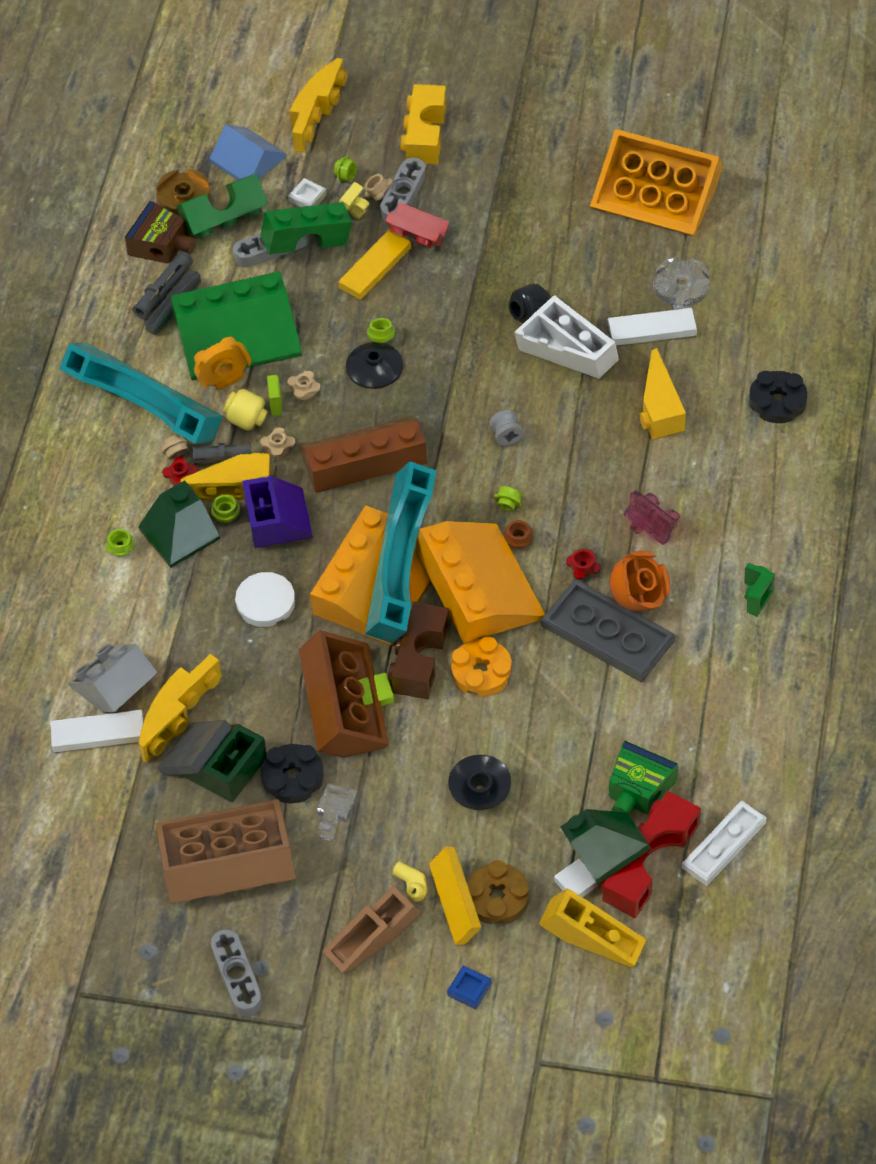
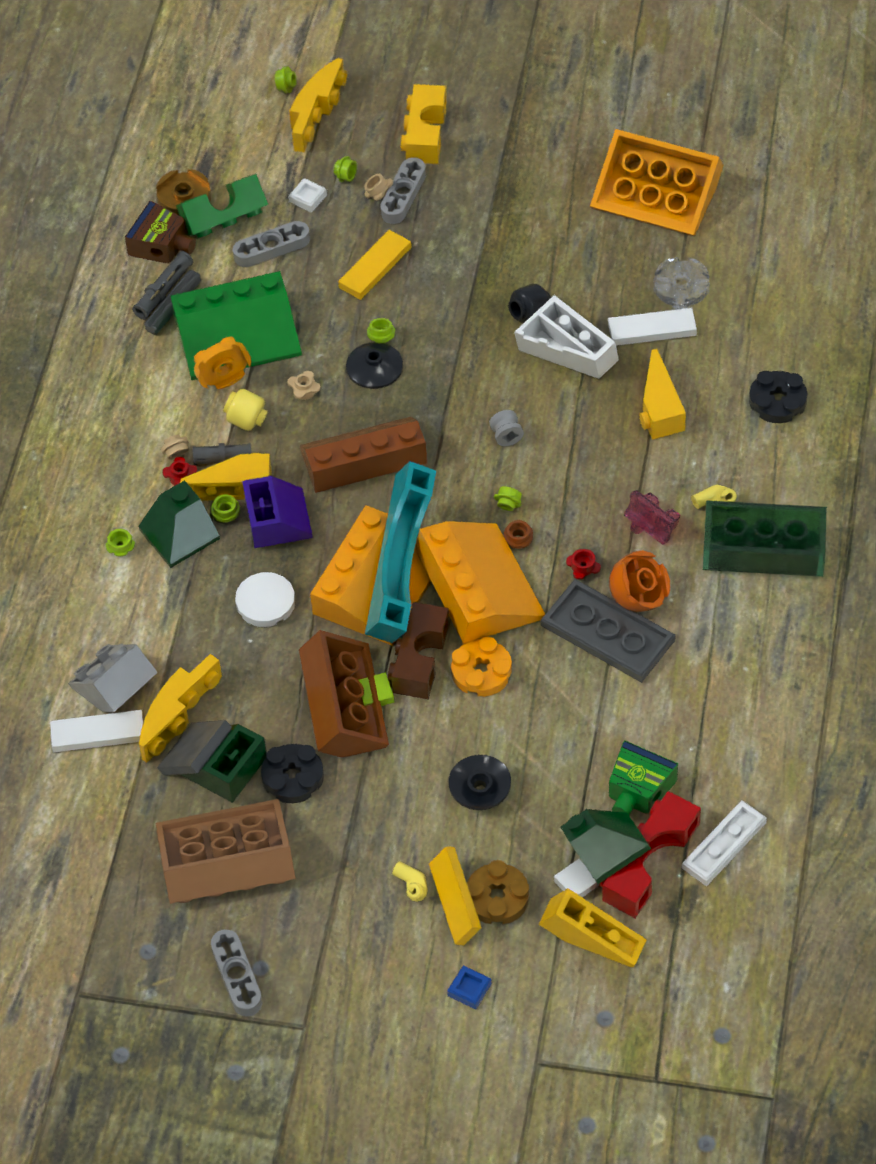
teal arch [59,343,223,444] -> none
medium blue slope [209,124,286,180] -> none
green arch [260,202,352,254] -> none
tan plate [260,427,295,457] -> none
lime tile [267,375,283,416] -> none
clear plate [317,783,358,841] -> none
medium nougat slope [322,885,421,974] -> none
light yellow tile [339,181,369,219] -> none
bracket [385,202,449,248] -> none
green bracket [744,563,775,617] -> none
none -> lime plate [275,66,297,93]
none -> light yellow arm [691,485,737,509]
none -> clear green brick [703,501,827,577]

